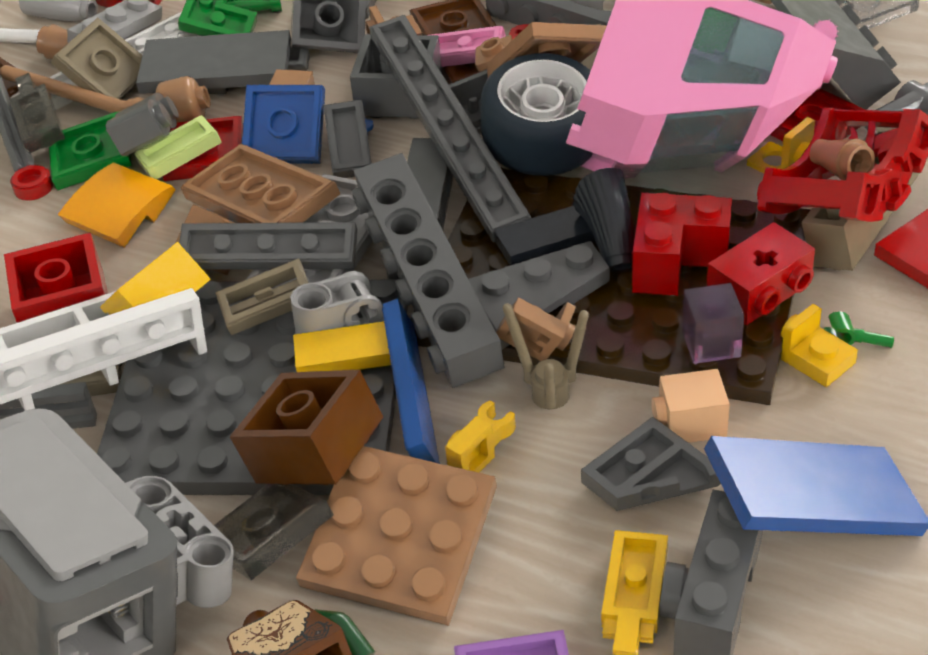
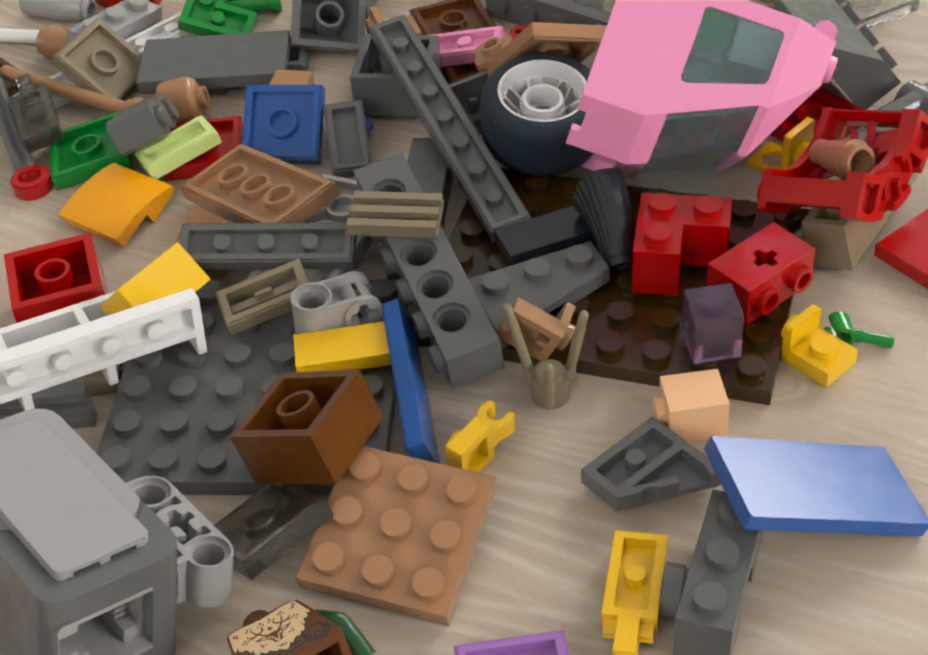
none -> dark tan tile [346,191,444,238]

